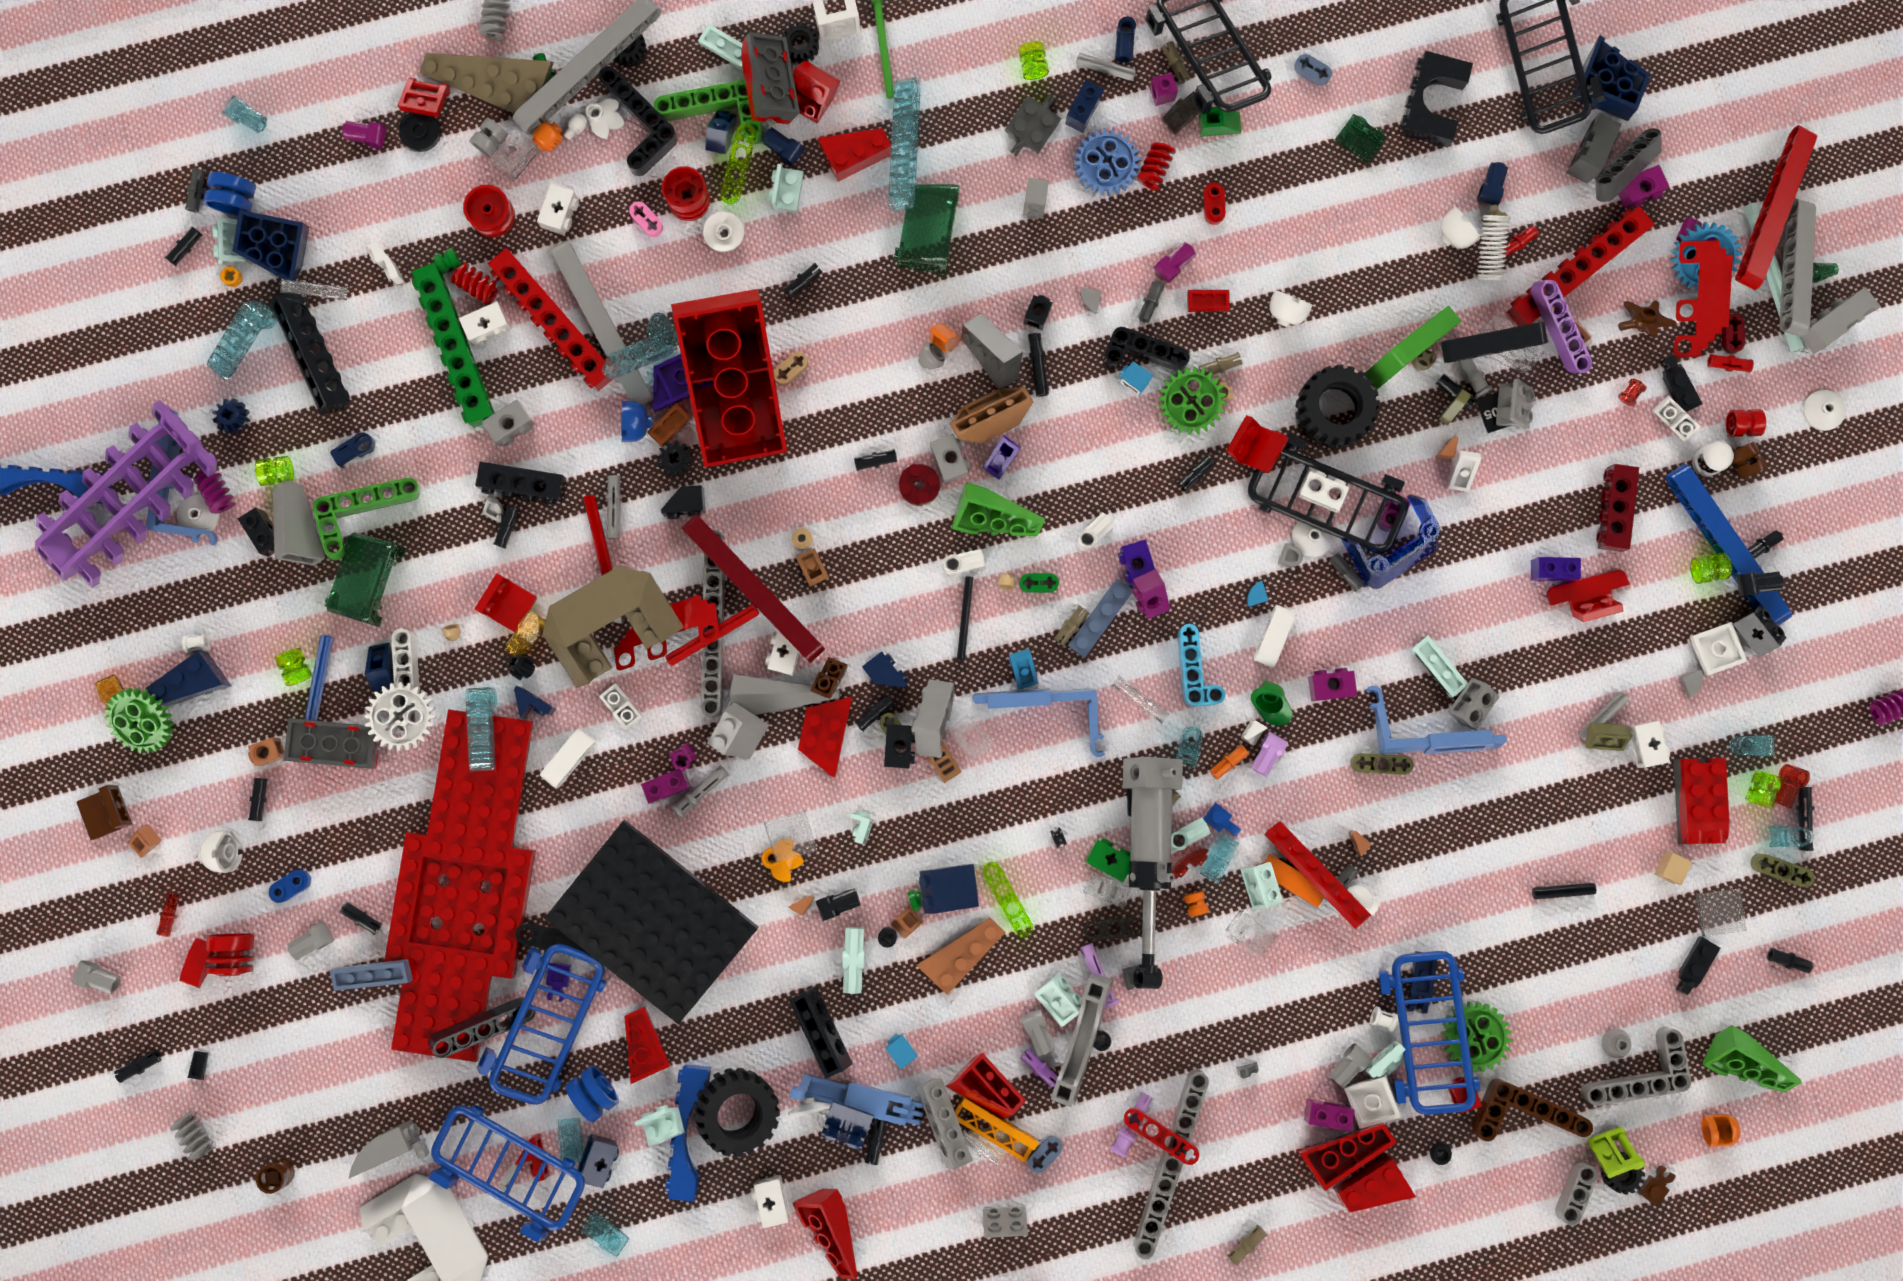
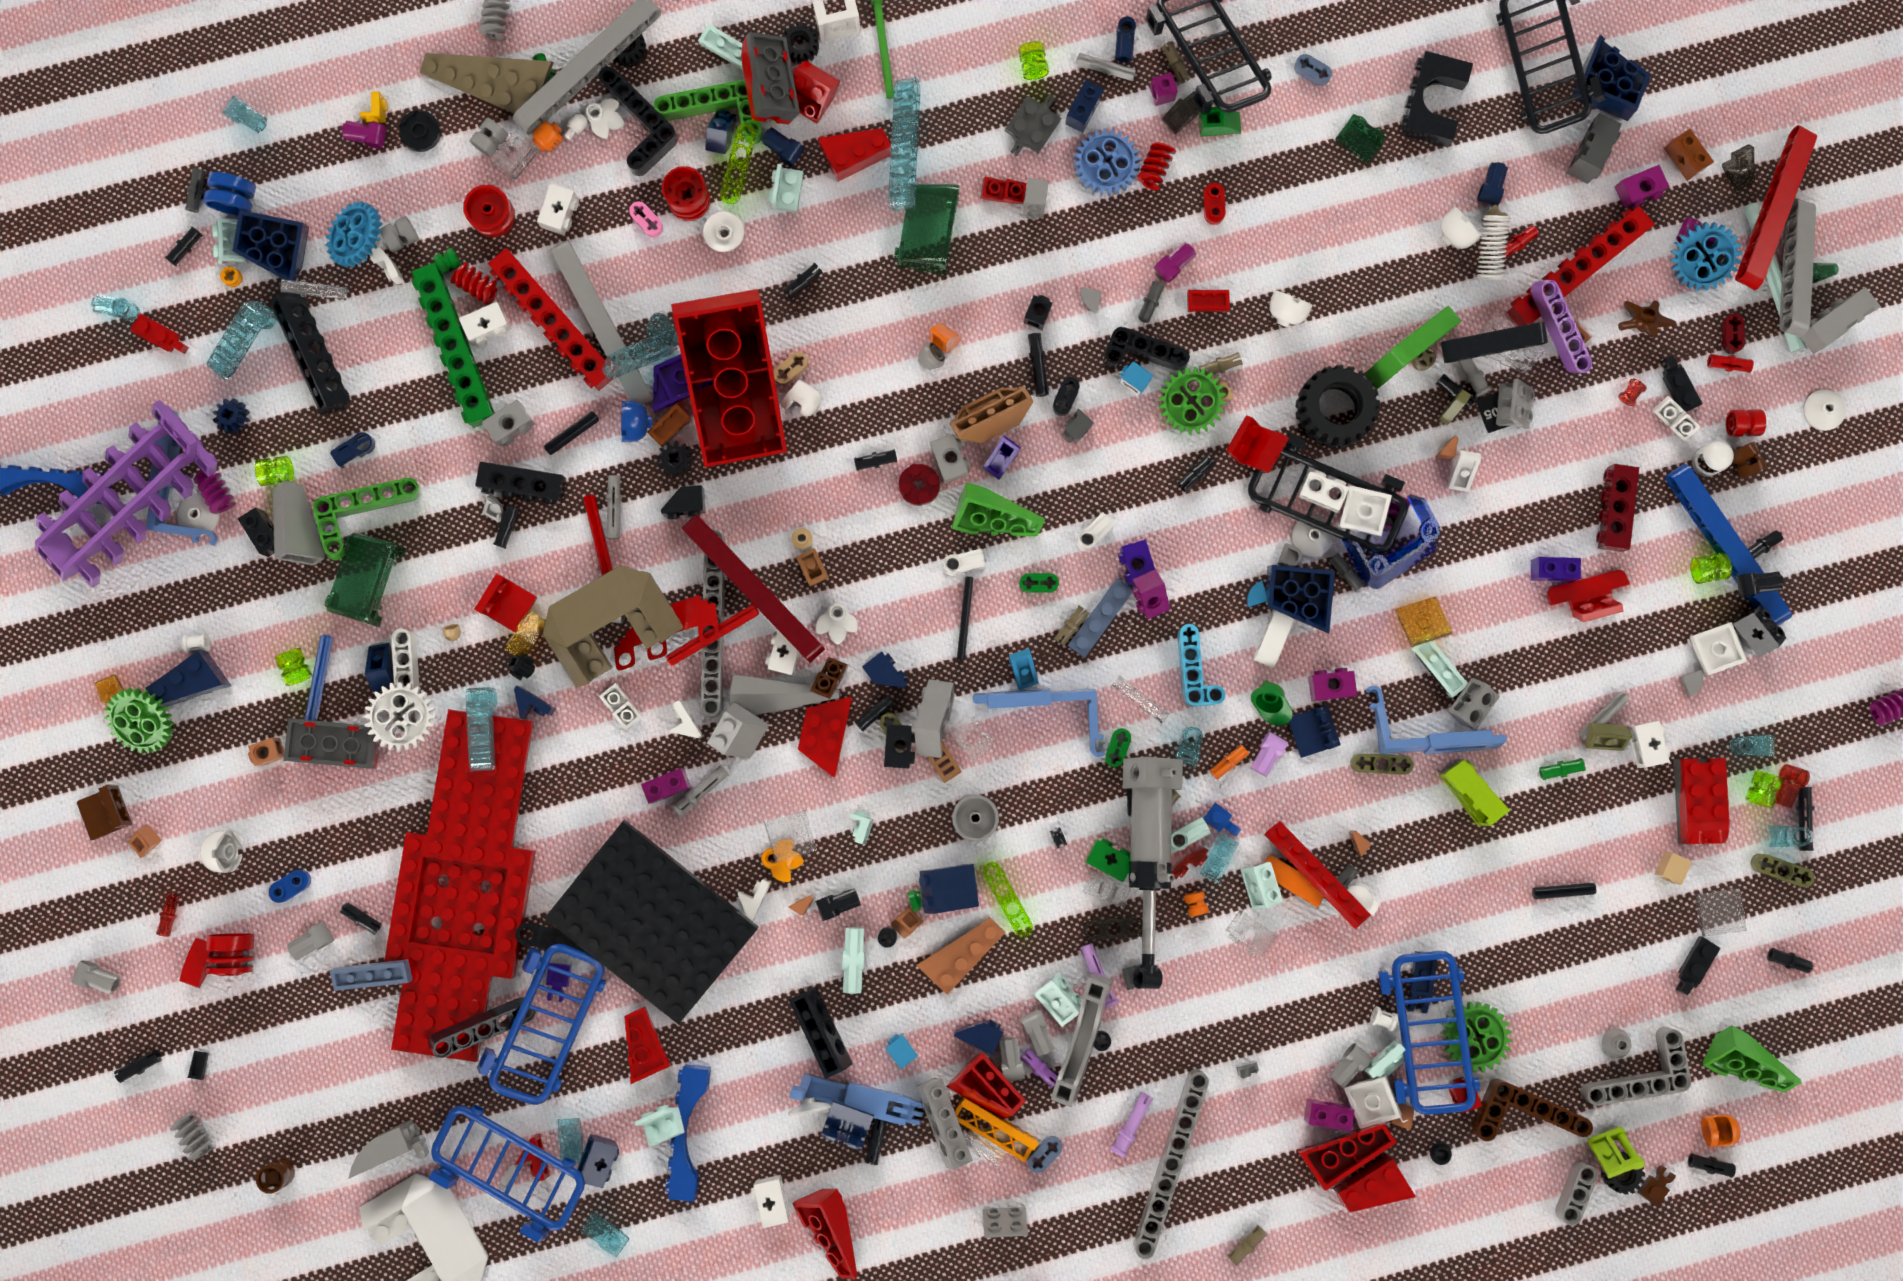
black pin [248,778,268,821] -> none
red plate [397,77,450,117] -> none
white beam [540,728,596,789] -> none
blue wheel [565,1065,619,1123] -> none
magenta piece [669,743,697,771] -> none
black tyre [693,1068,780,1157] -> none
dark grey wedge [961,313,1023,390] -> none
tan hinge [998,573,1015,590] -> none
red beam [1124,1107,1200,1165] -> none
white slope [1241,720,1267,746] -> none
dark grey beam [1595,128,1662,202] -> none
red piece [1674,240,1733,357] -> none
none -> clear light blue piece [91,294,140,322]
none -> red hinge [129,313,189,354]
none -> dark azure gear [325,201,383,268]
none -> yellow bracket [359,91,388,124]
none -> light grey wheel [380,215,419,253]
none -> black axle [544,411,599,455]
none -> white slope [669,700,704,739]
none -> white slope [738,879,772,921]
none -> white helmet [781,380,822,417]
none -> white plate [816,603,858,645]
none -> light grey wheel [952,795,999,842]
none -> dark blue slope [954,1019,1004,1056]
none -> red slope [980,176,1027,204]
none -> light grey piece [999,1037,1025,1082]
none -> black beam [1052,377,1080,416]
none -> dark grey brick [1061,408,1094,444]
none -> green beam [1105,728,1131,767]
none -> dark blue wedge [1266,565,1335,634]
none -> dark blue hinge [1289,705,1341,758]
none -> white plate [1339,485,1392,537]
none -> nougat slope [1388,1103,1414,1130]
none -> clear yellow plate [1395,596,1452,647]
none -> lime wedge [1439,759,1510,826]
none -> green pin [1539,758,1586,780]
none -> dark orange brick [1664,129,1714,181]
none -> black pin [1688,1153,1736,1178]
none -> clear smoke slope [1722,144,1755,191]

